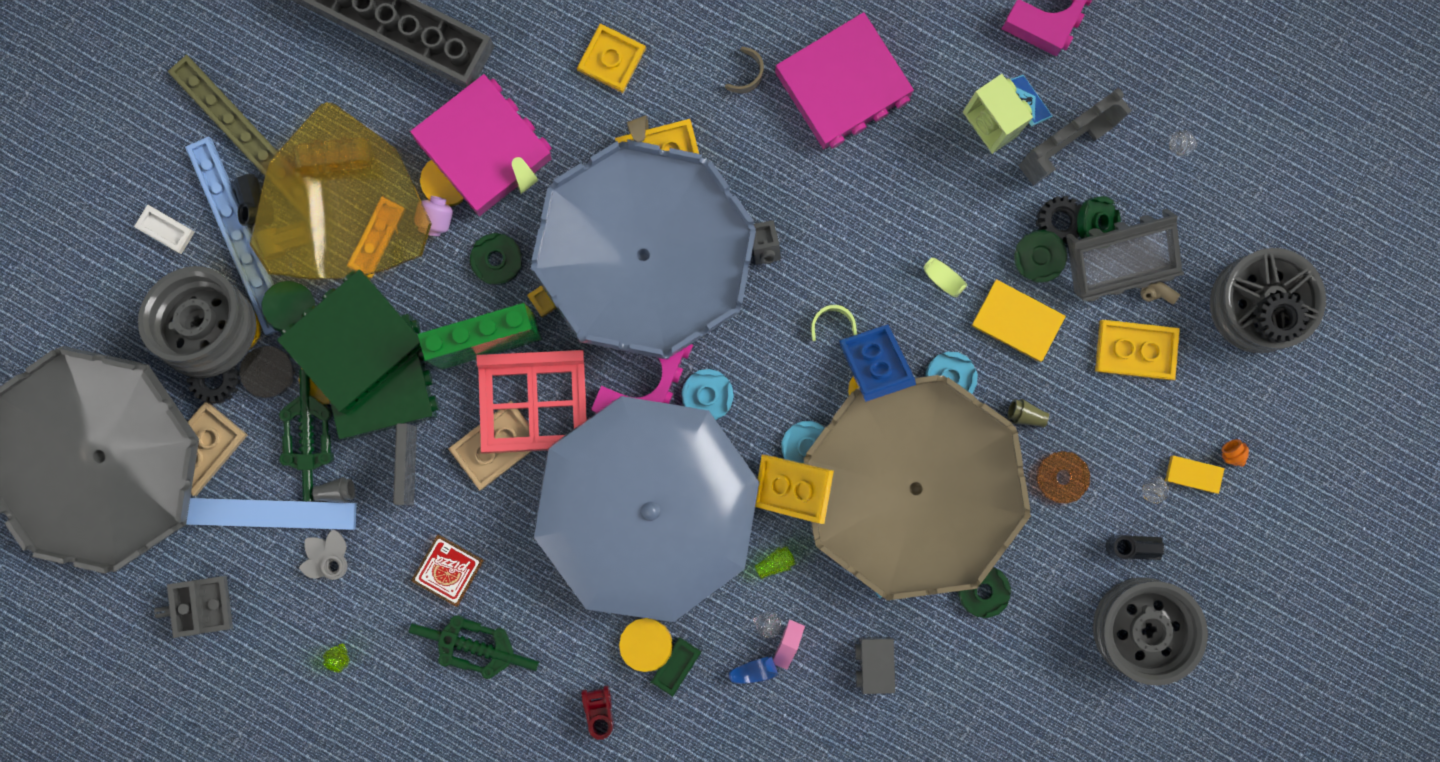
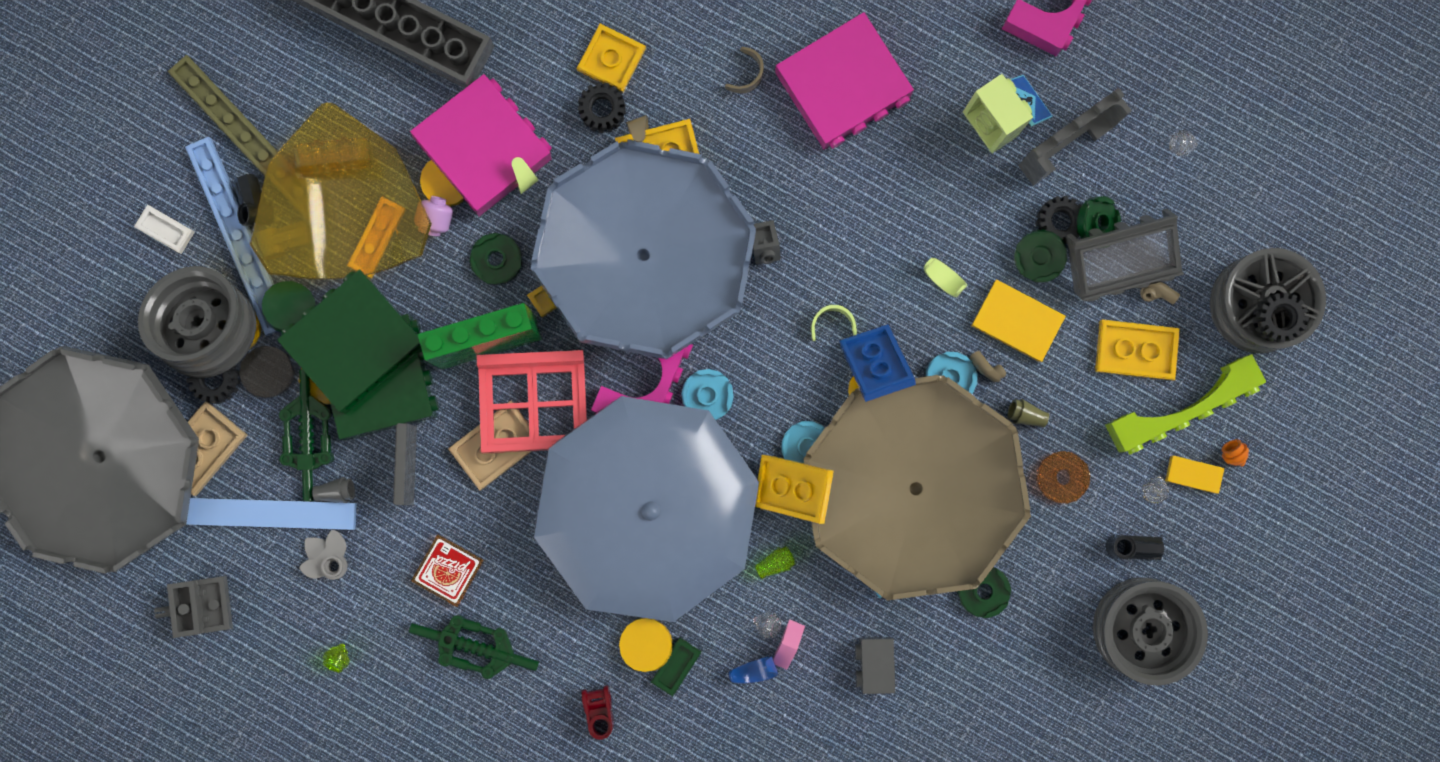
none -> black tyre [578,82,626,133]
none -> dark tan arm [969,351,1006,382]
none -> lime arch [1105,354,1266,455]

